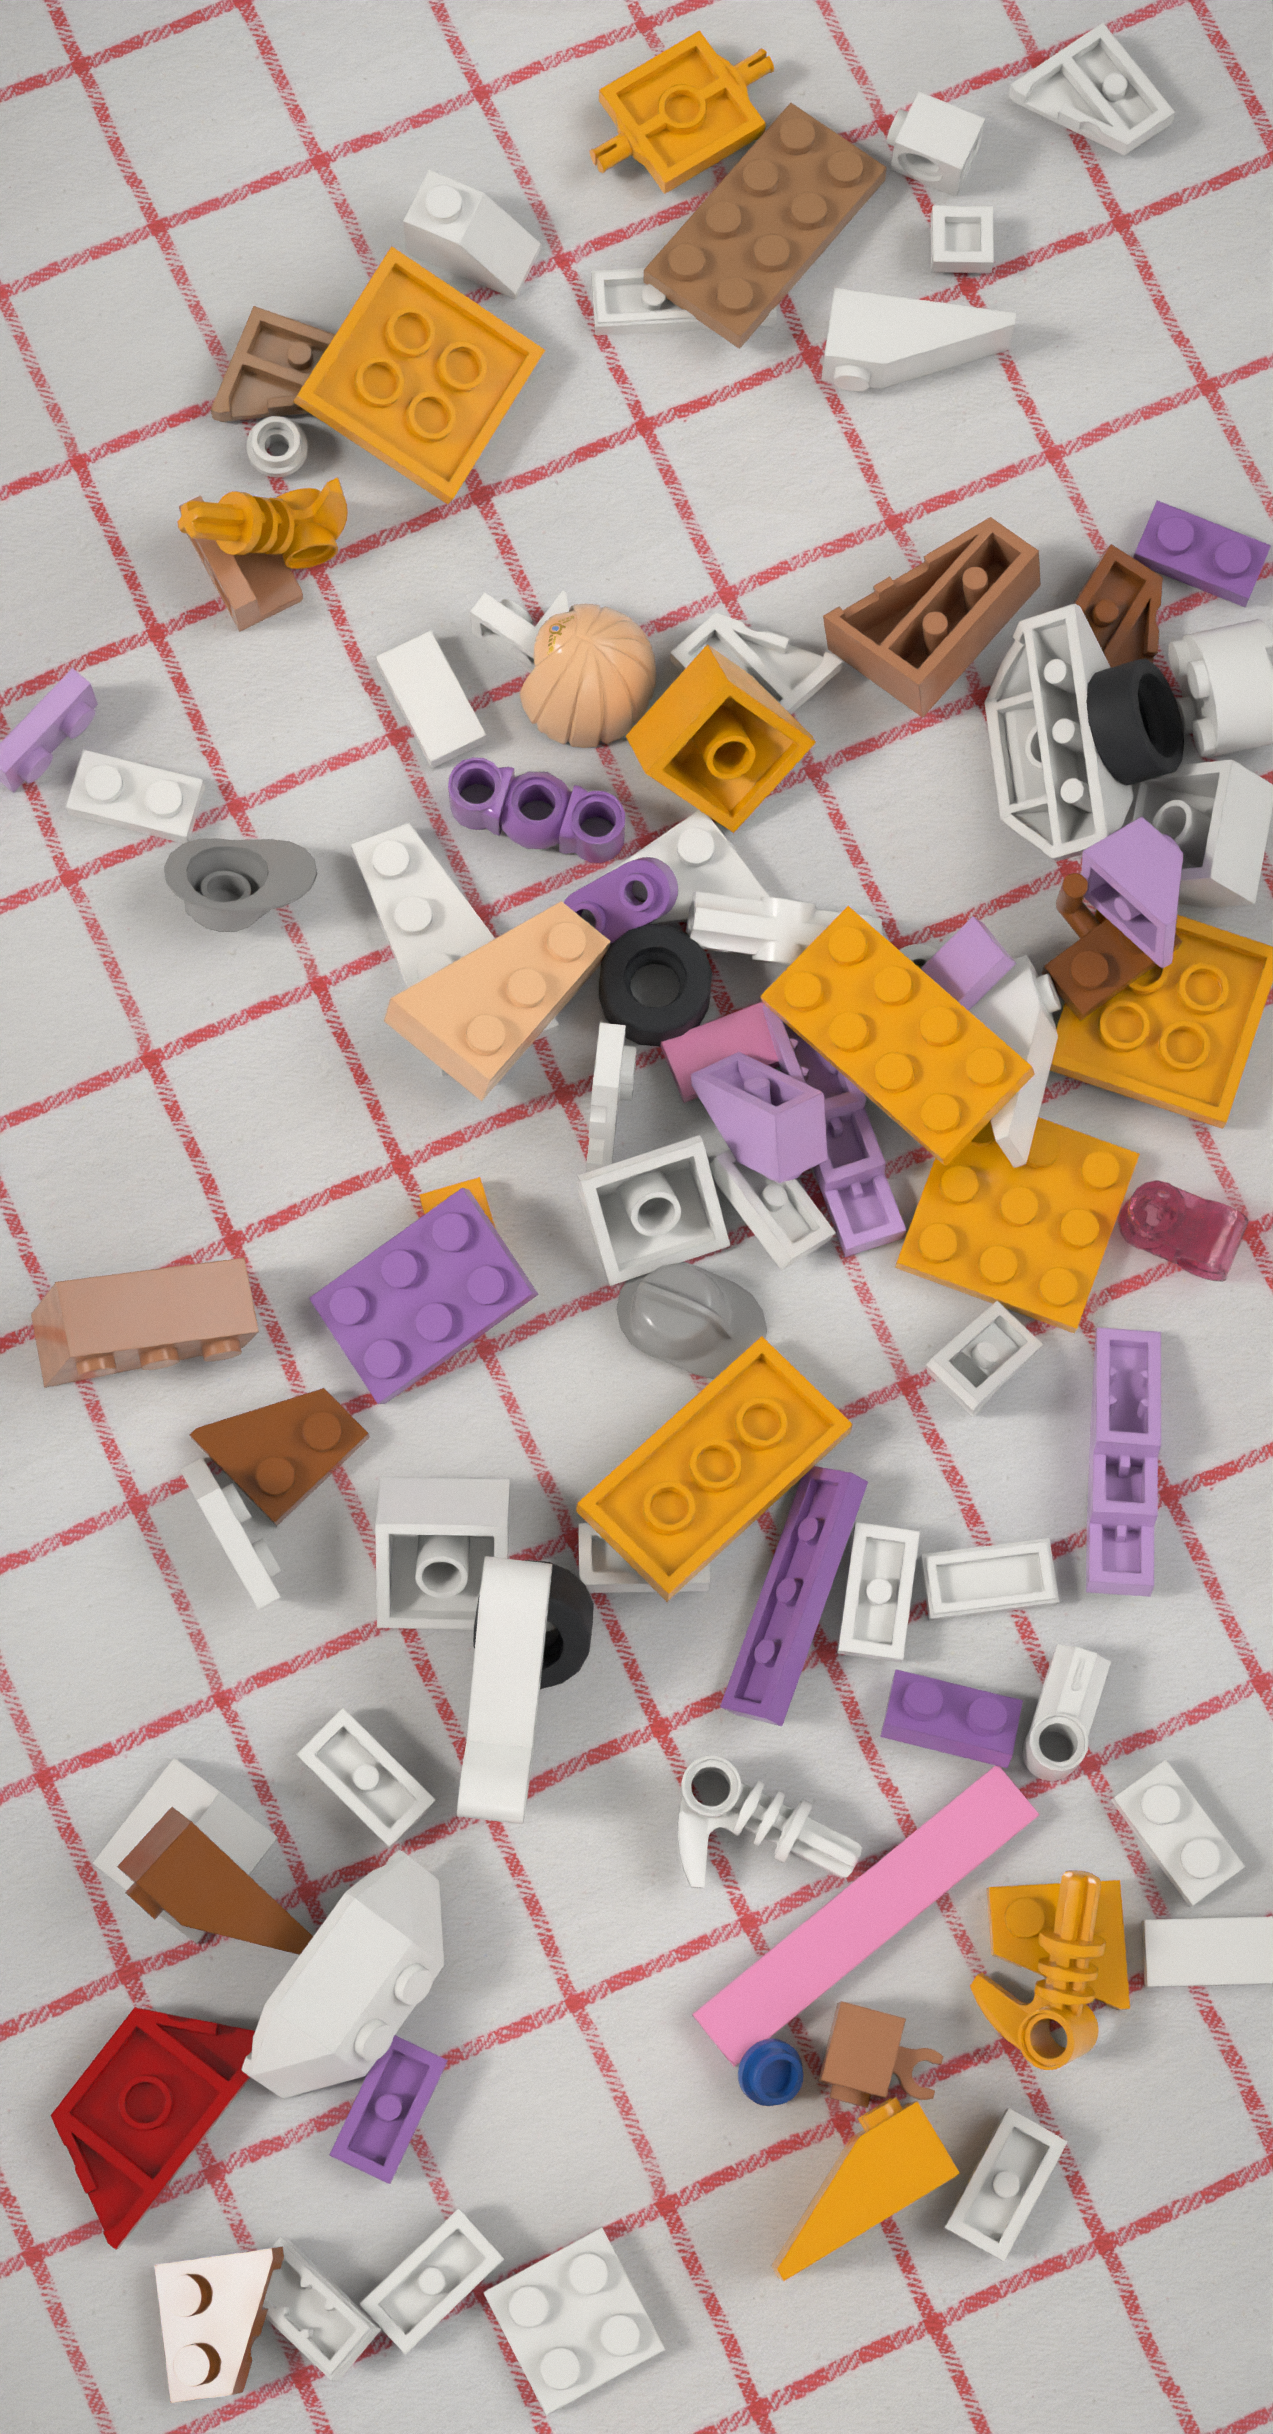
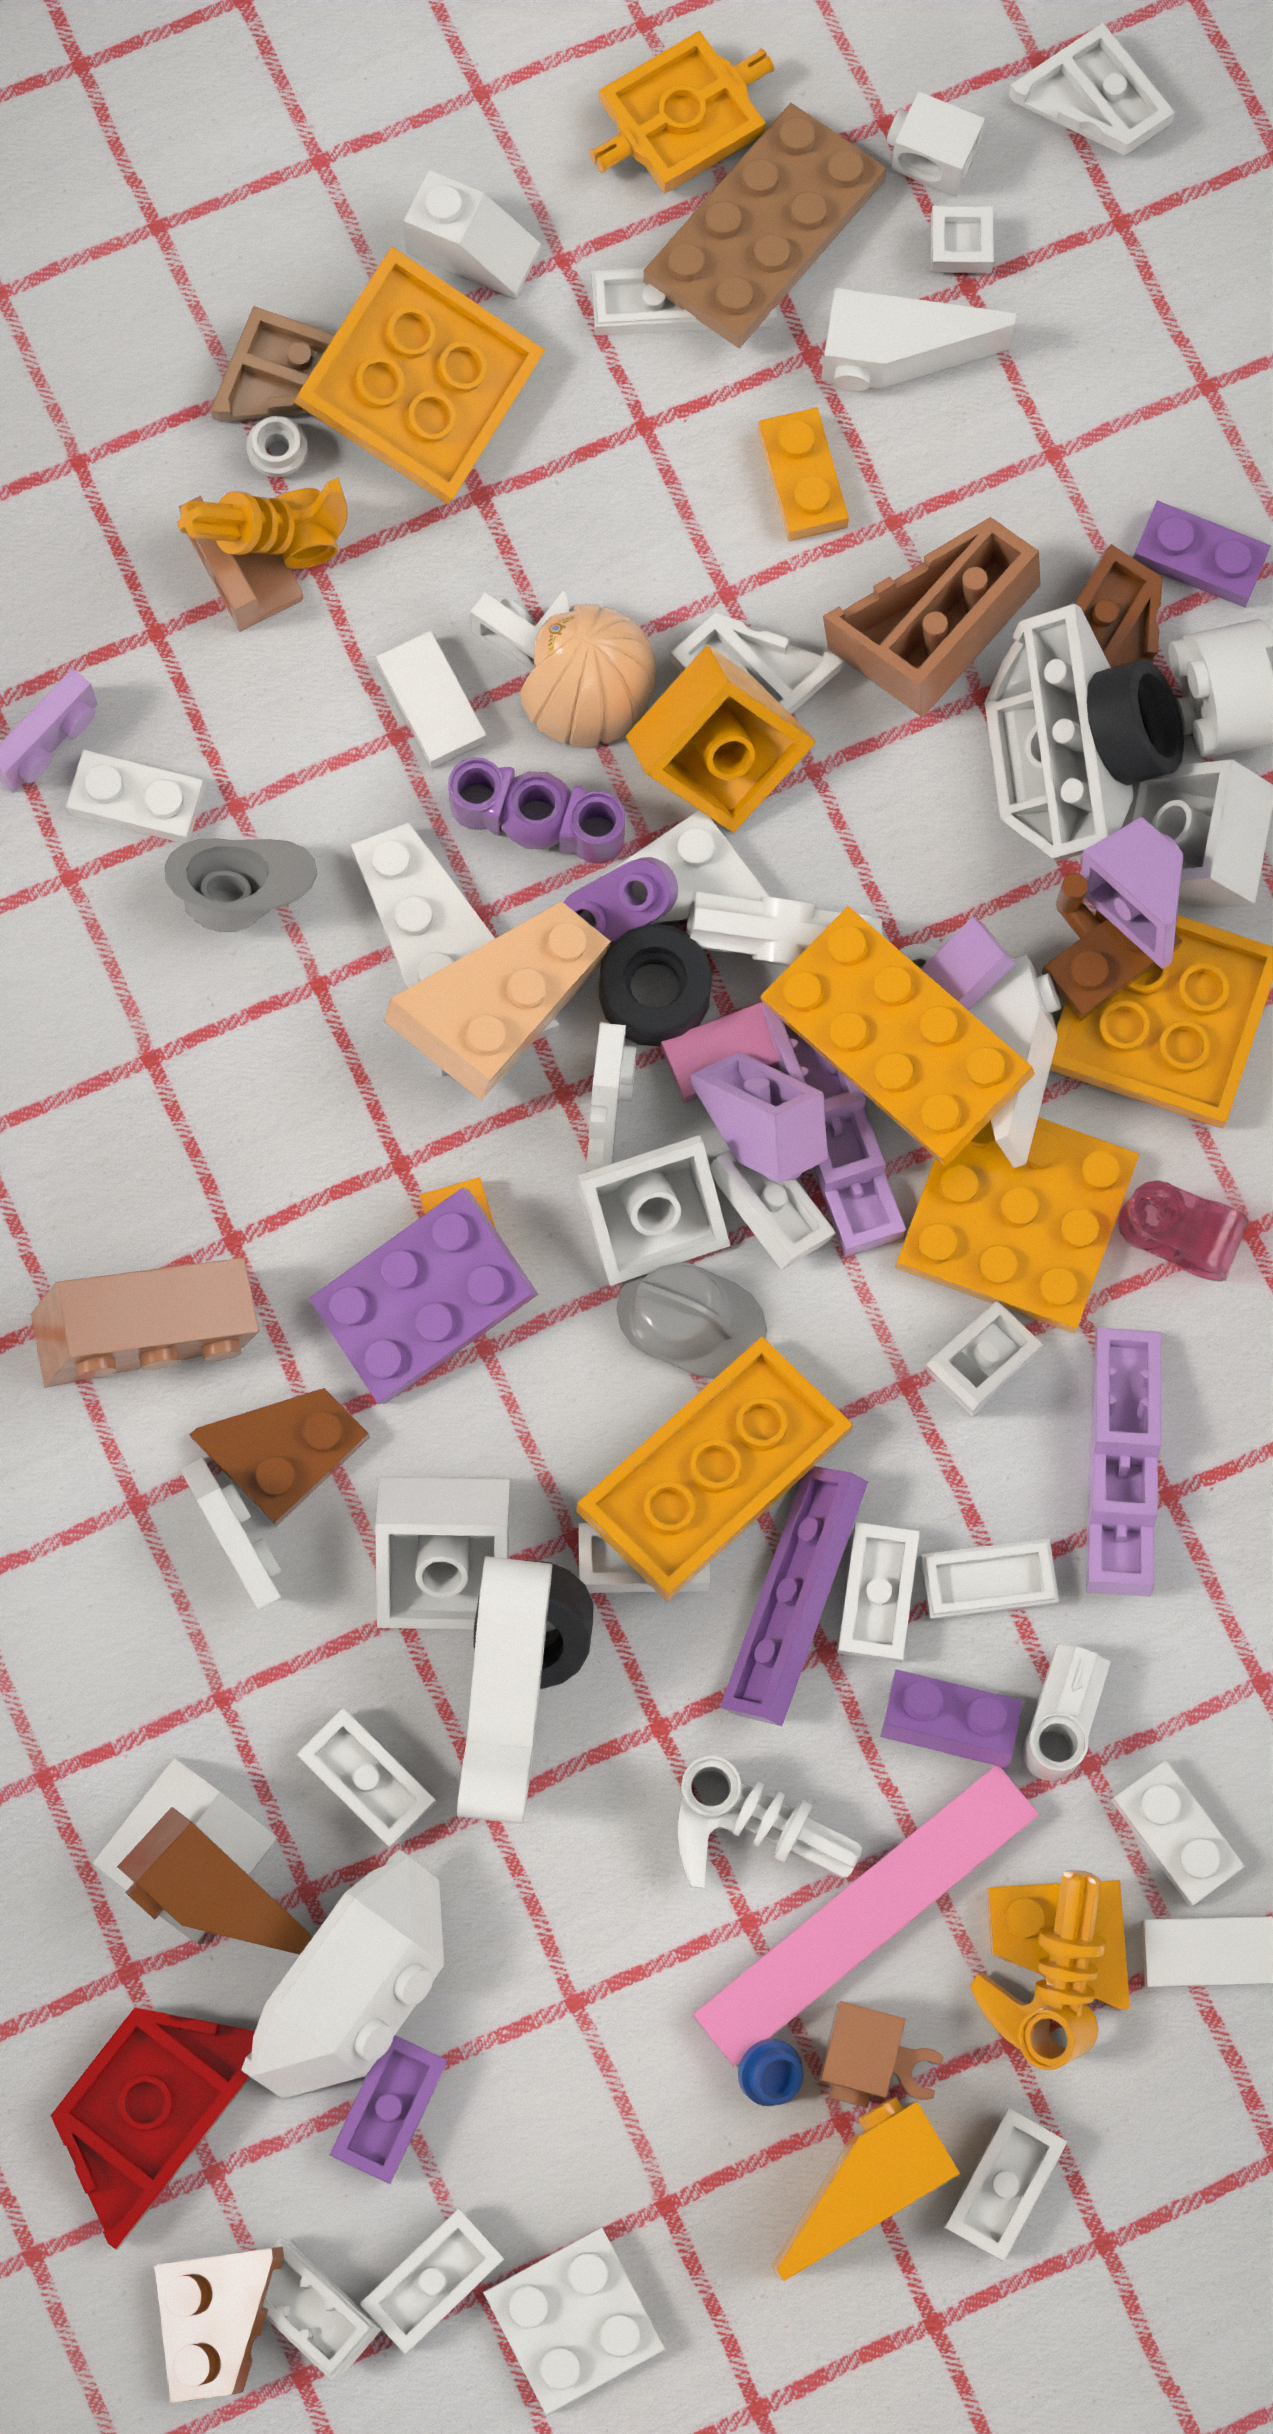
none -> light orange plate [758,407,849,541]

